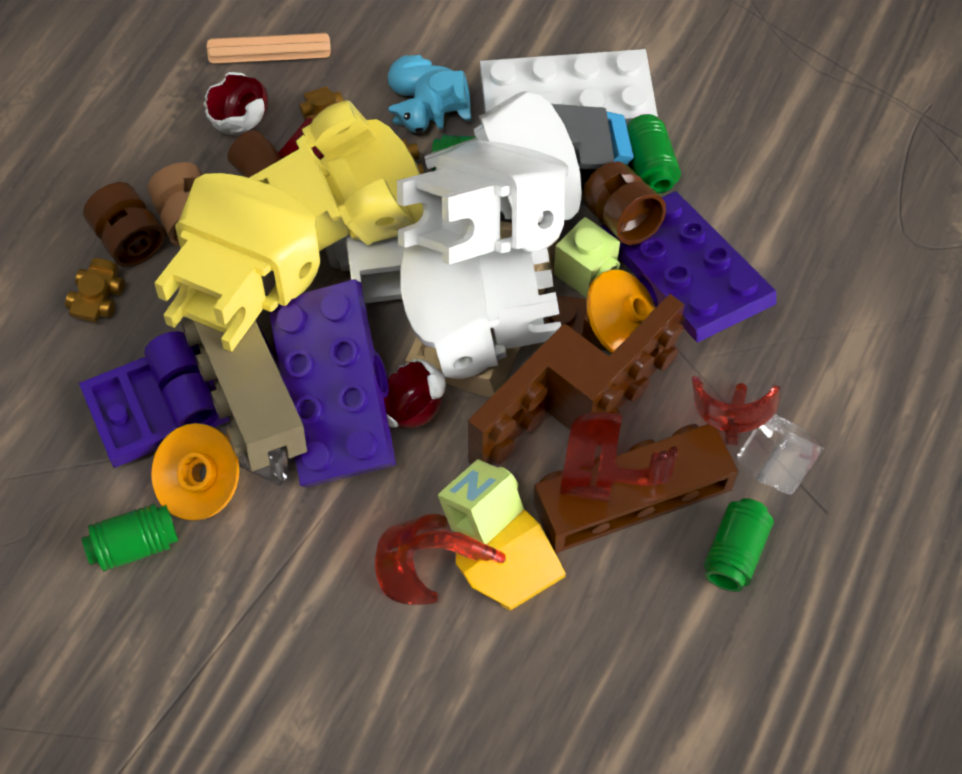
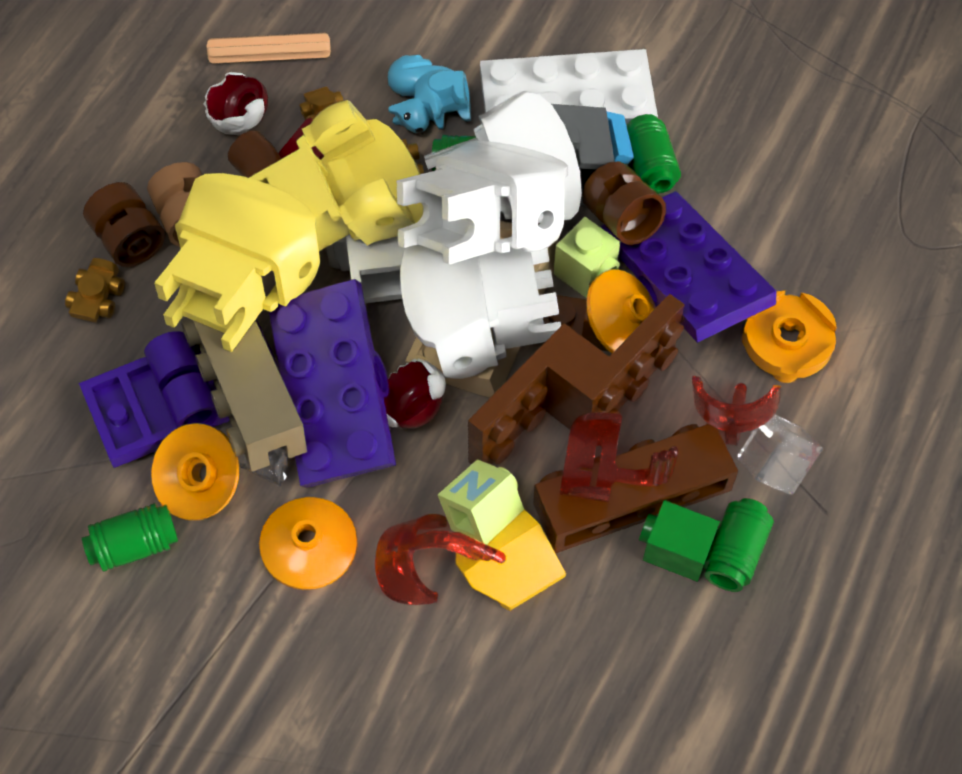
none -> light orange dish [259,497,357,590]
none -> green brick [639,500,720,582]
none -> light orange plate [741,291,837,383]

